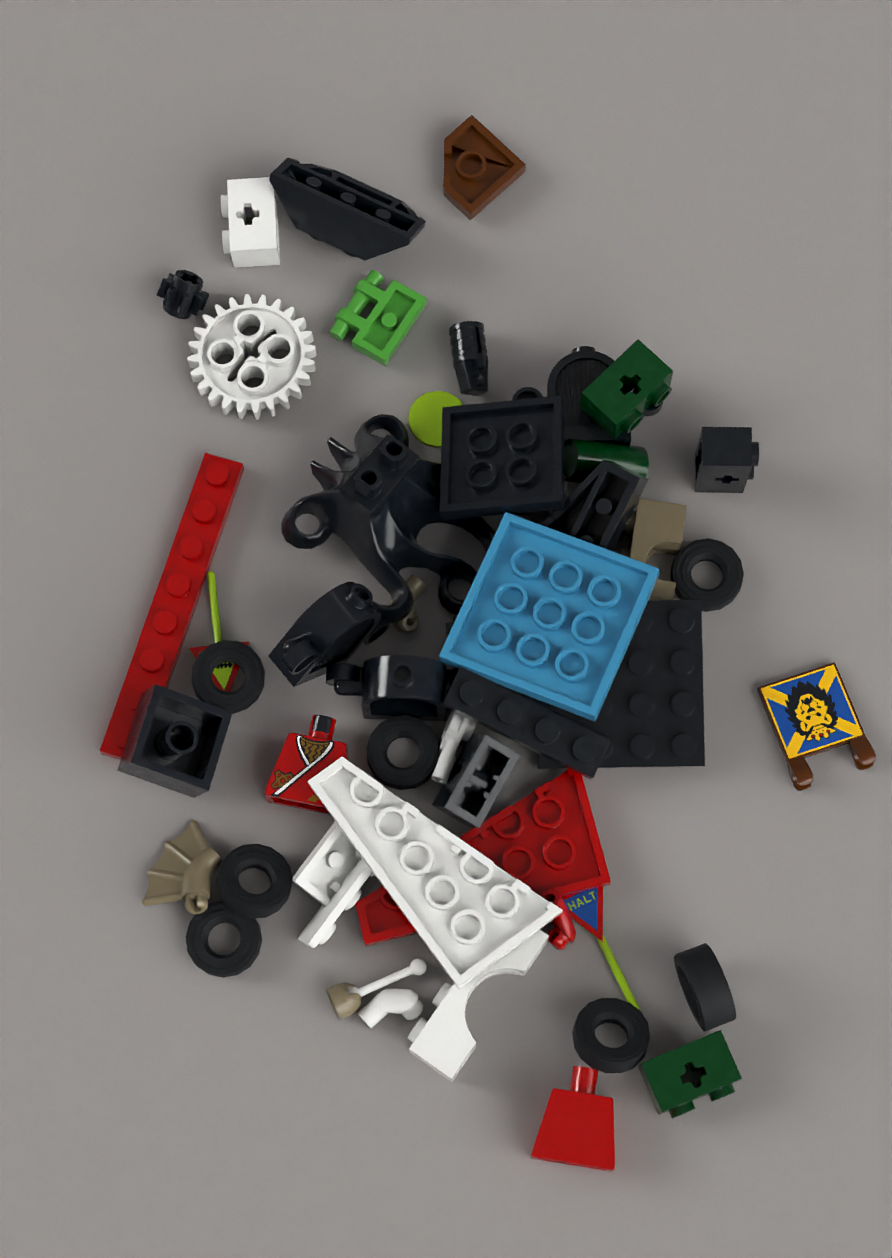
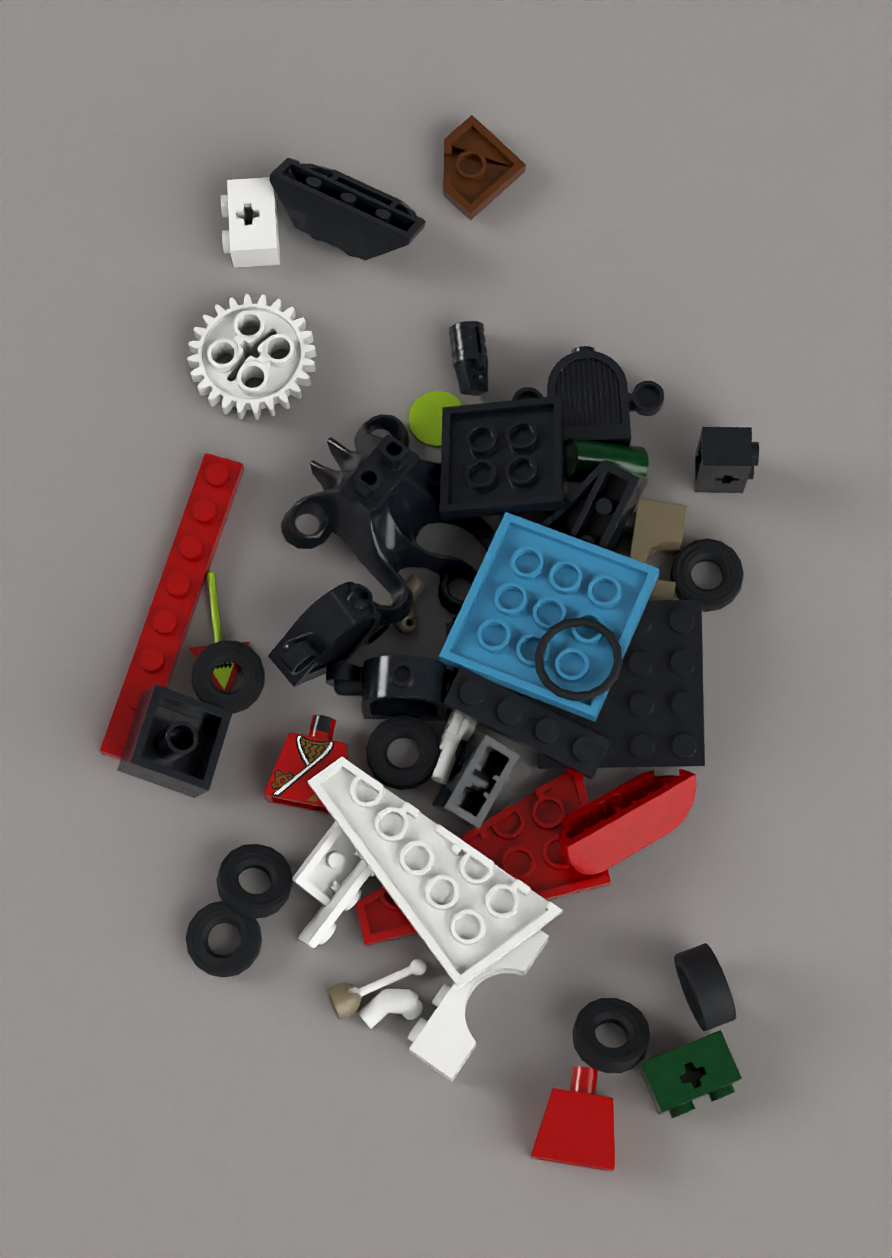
dark tan arm [142,820,223,914] -> none
black gear [157,270,209,319] -> none
bright green plate [329,270,427,367] -> none
red arm [541,889,576,950] -> none
piece [562,887,641,1011] -> none
dark green brick [580,339,673,439] -> none
flag [757,662,876,791] -> none
none -> black piece [534,617,623,701]
none -> red brick [559,769,697,875]

